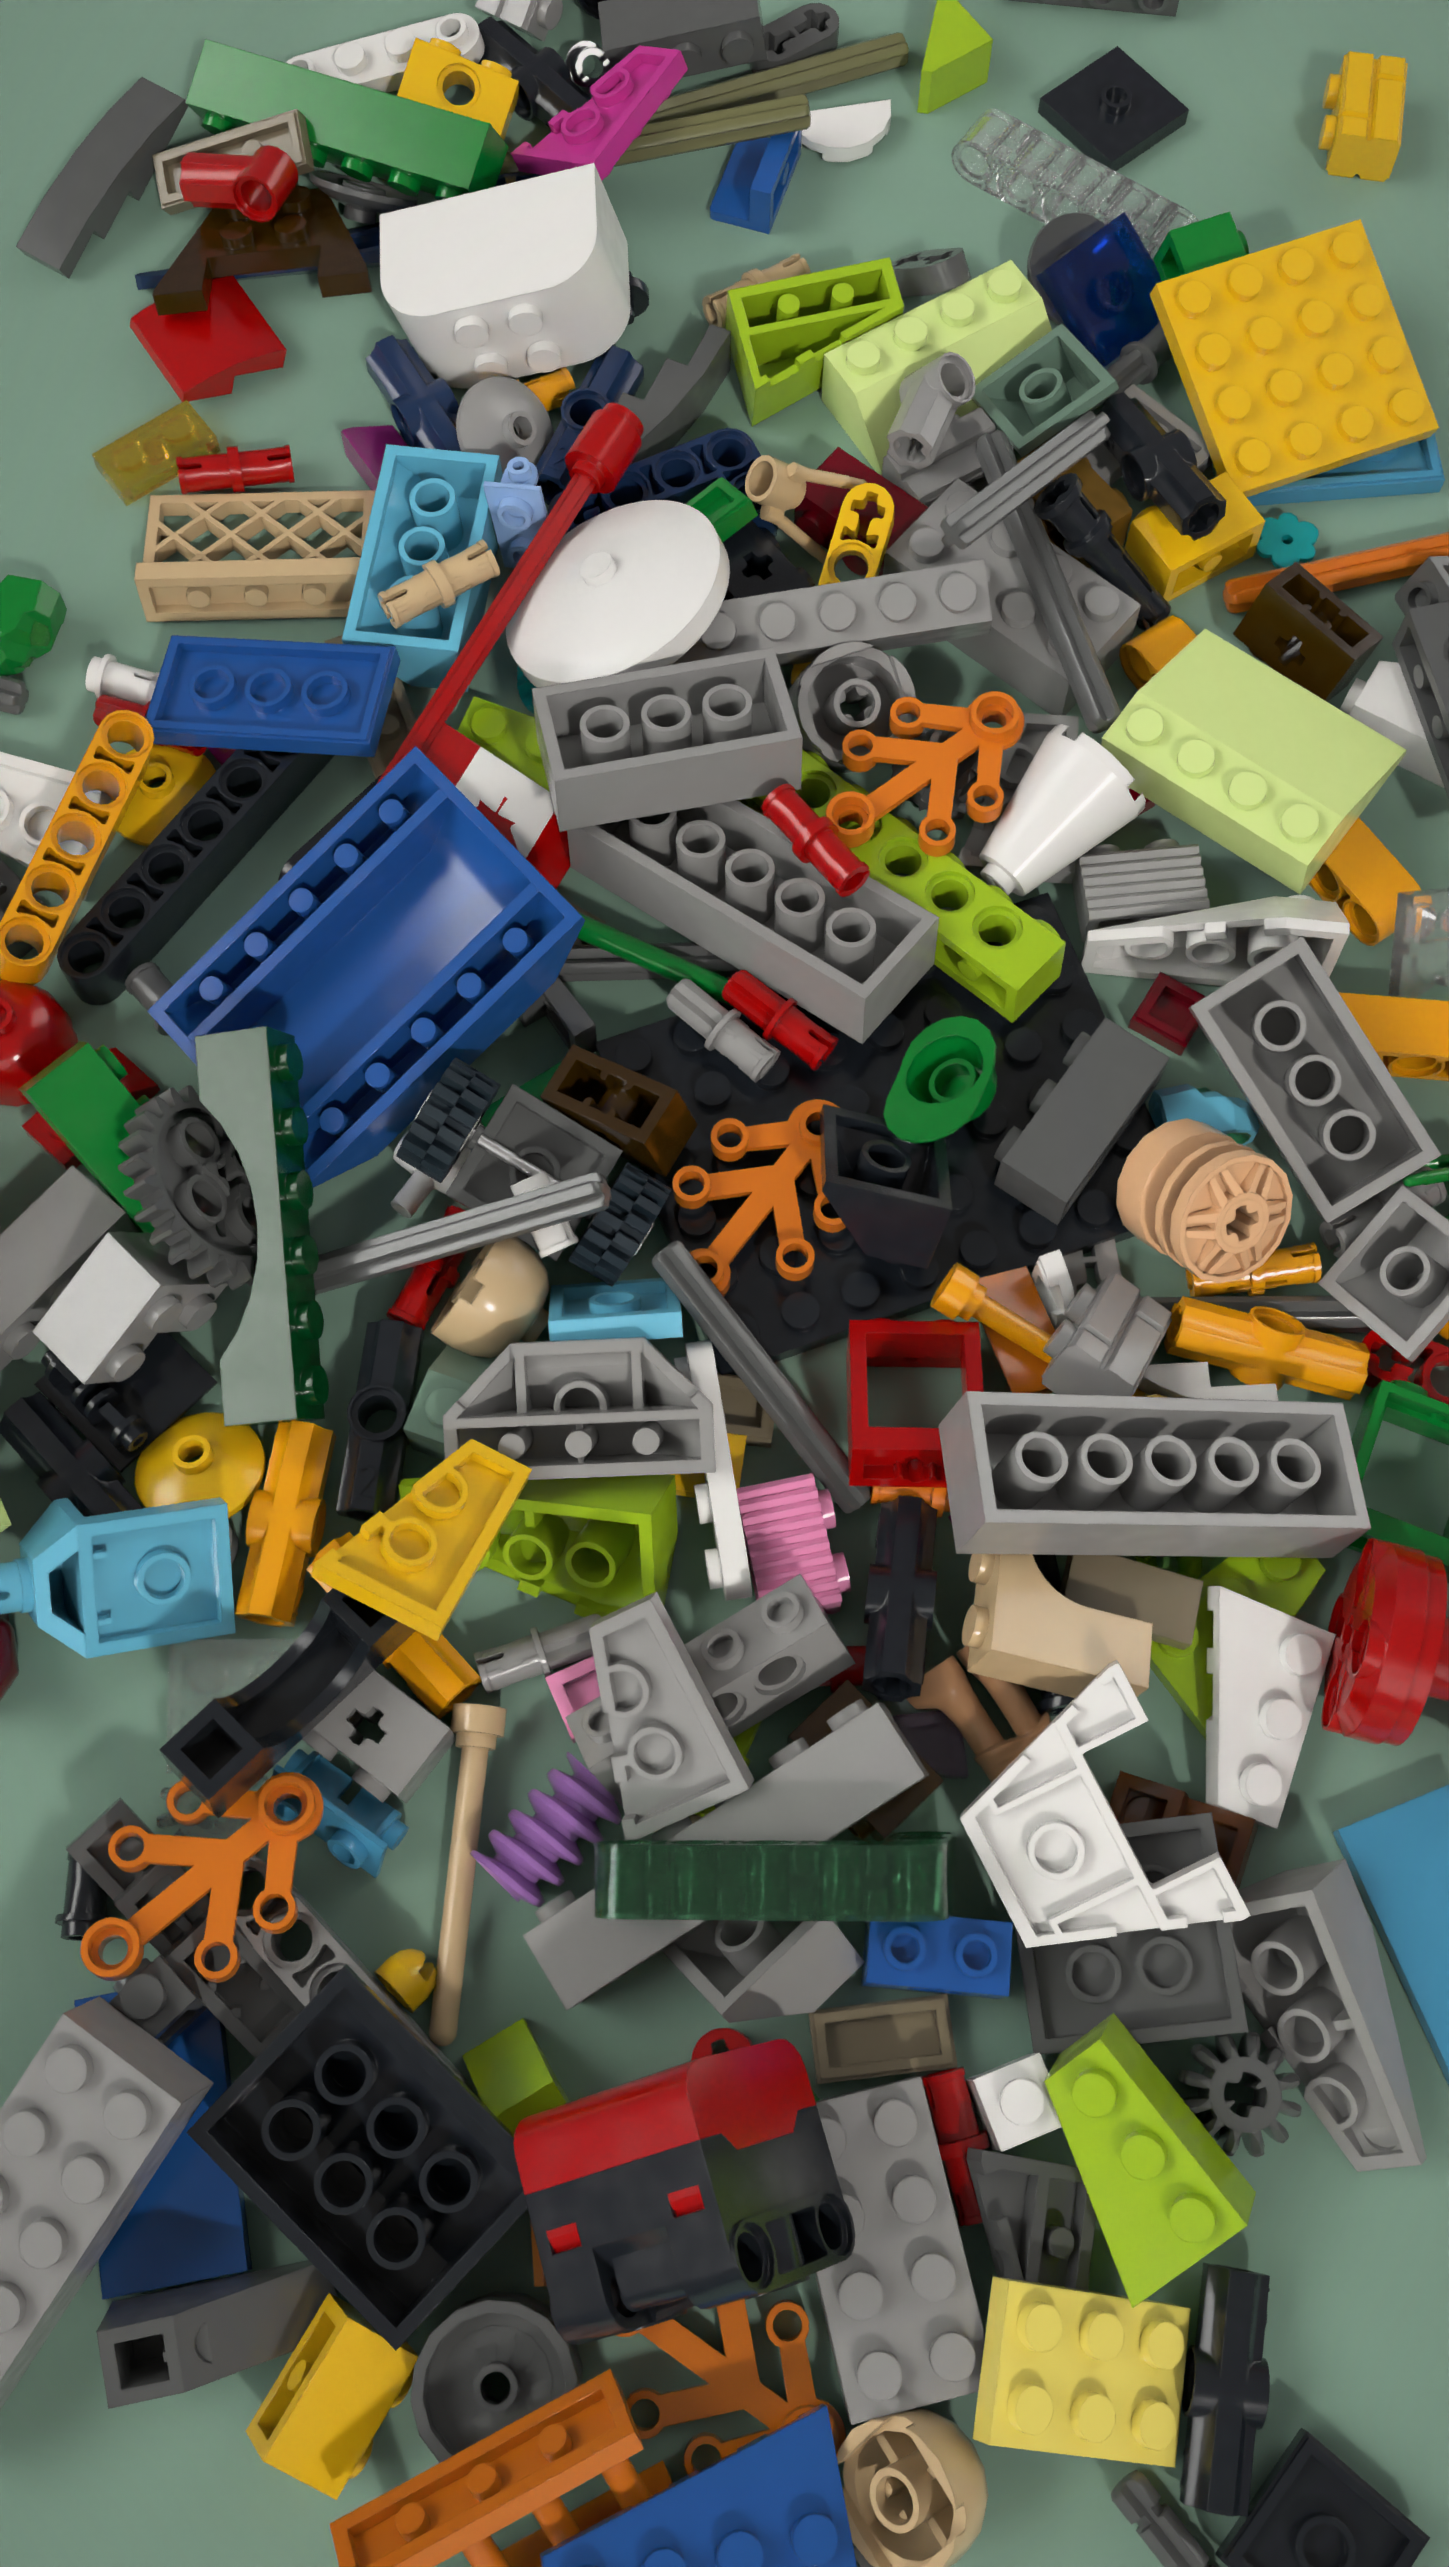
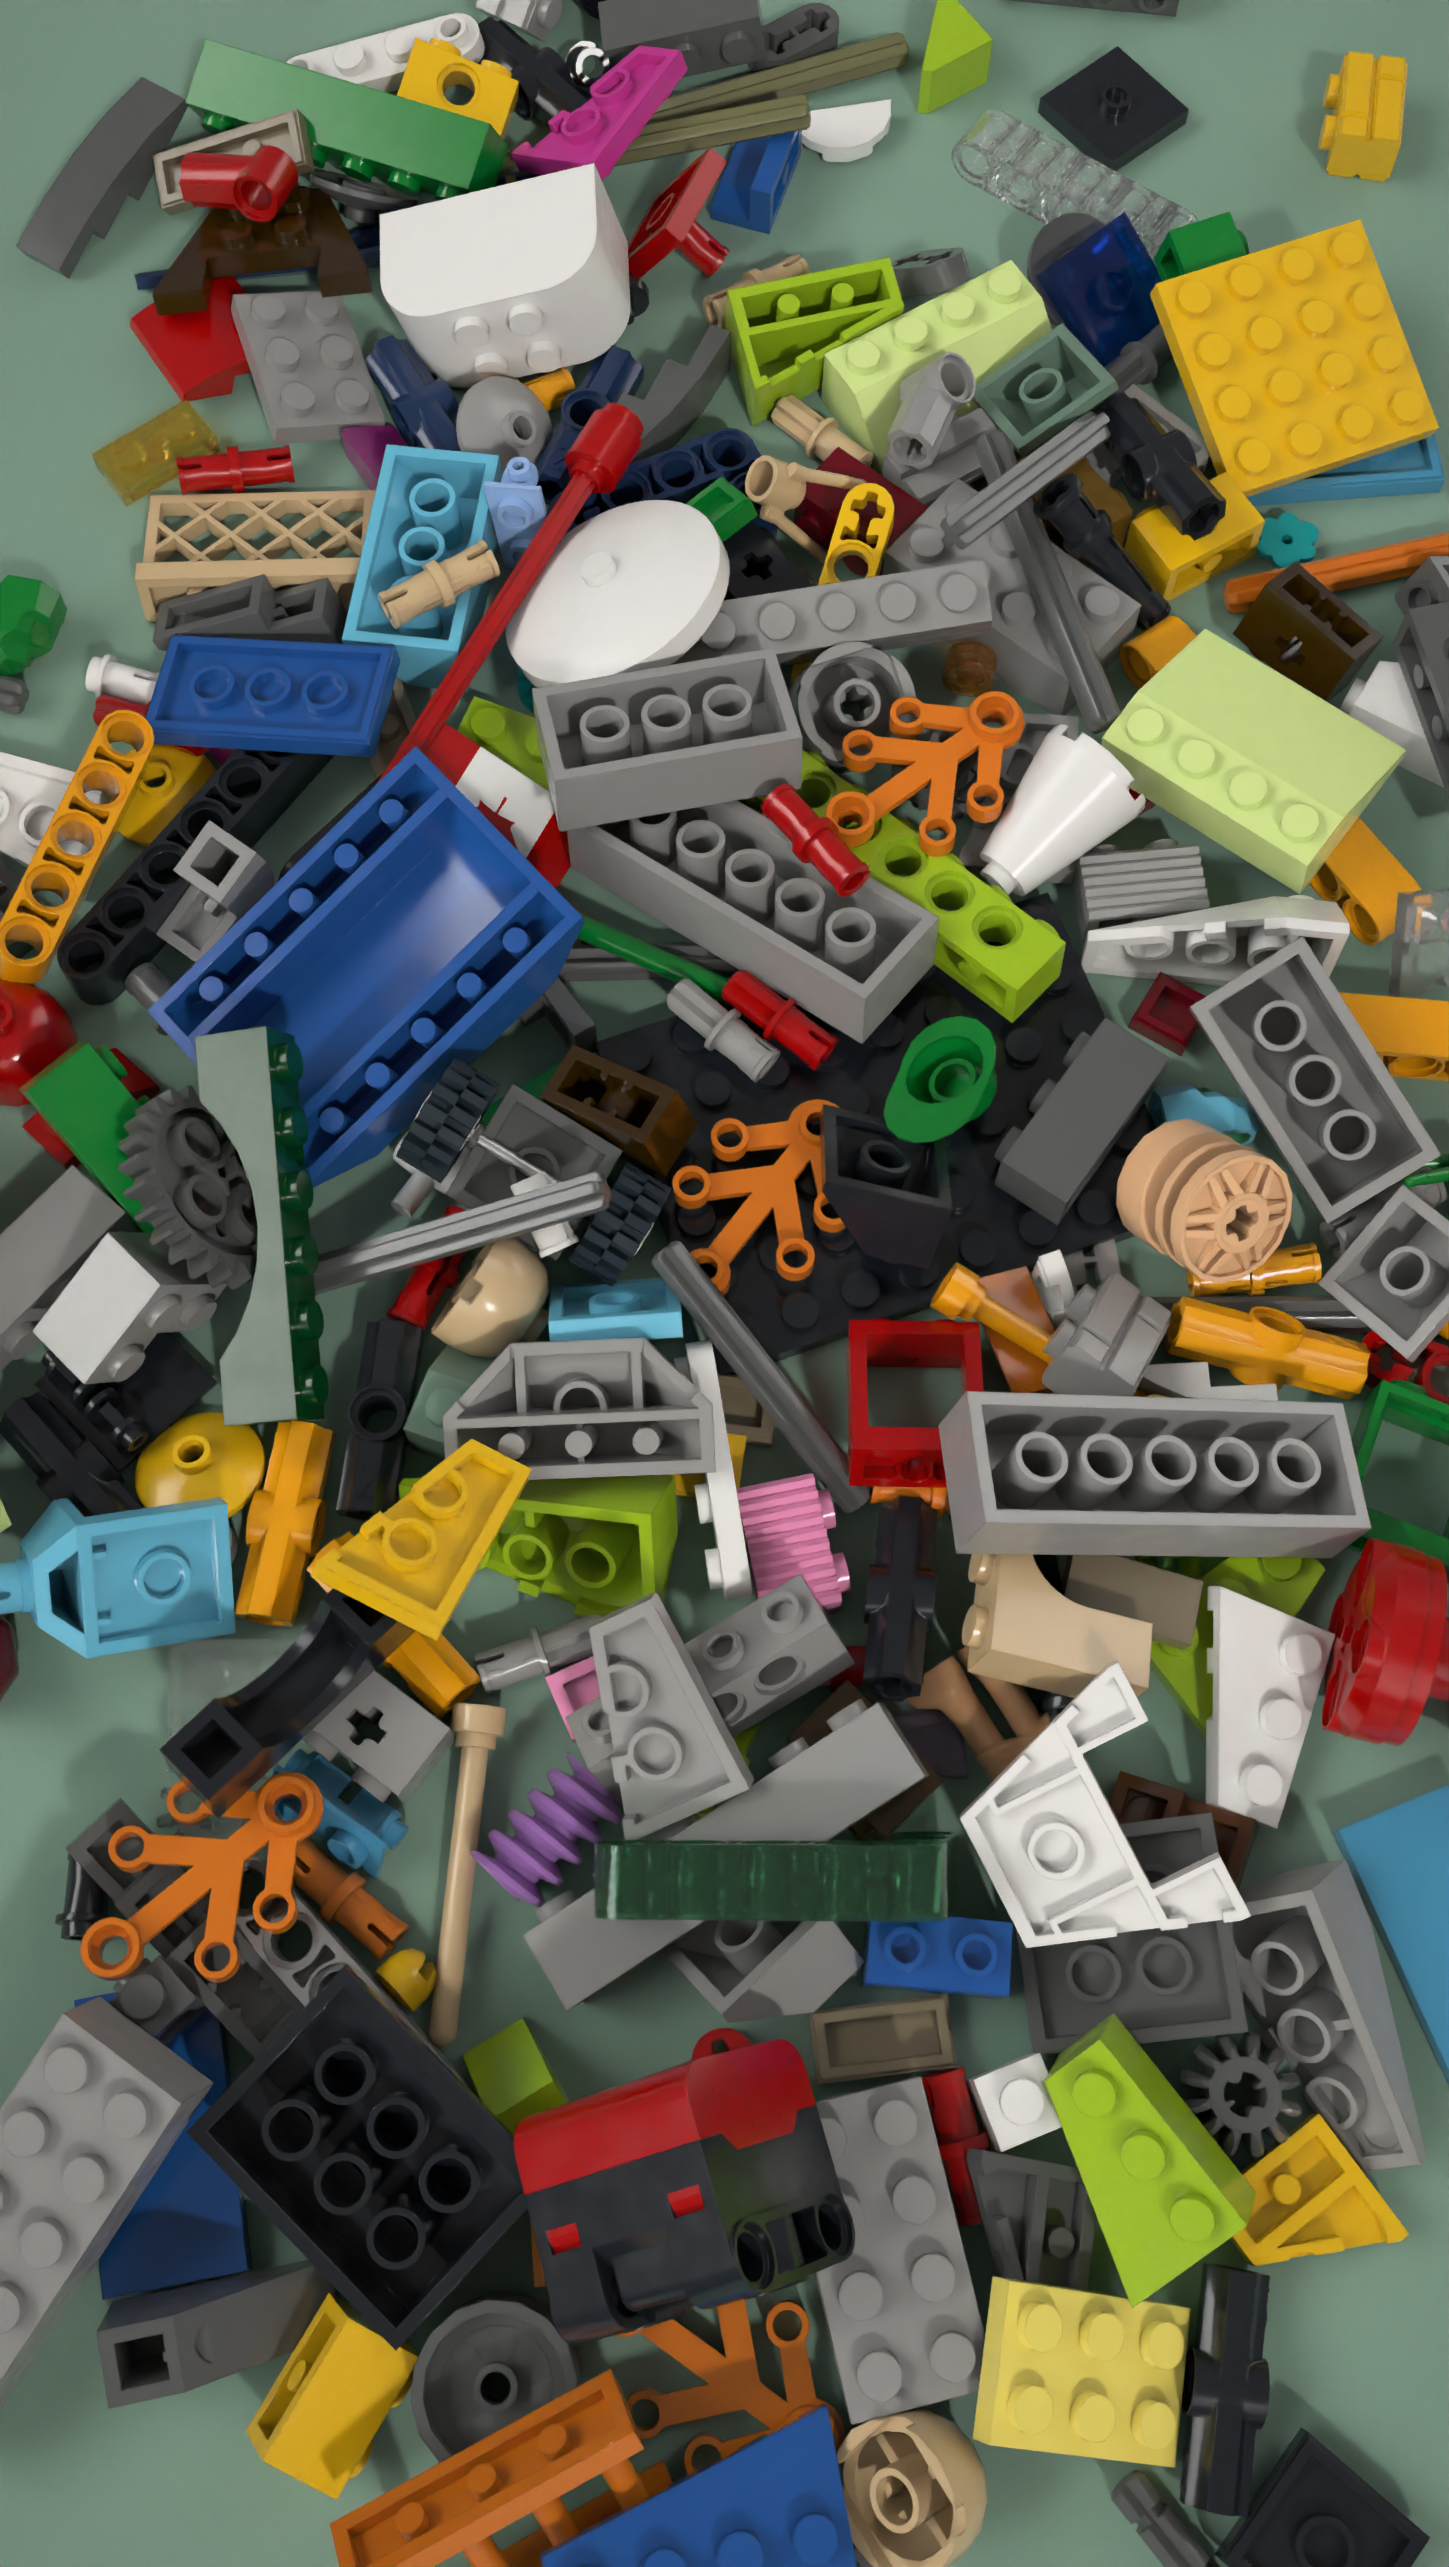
none -> dark grey slope [152,574,348,651]
none -> light grey brick [156,820,274,962]
none -> light grey plate [231,291,386,444]
none -> orange pin [293,1837,410,1962]
none -> red tile [628,147,729,279]
none -> tan axle [771,395,874,468]
none -> clear orange bush [942,642,998,697]
none -> yellow wing [1230,2113,1409,2266]

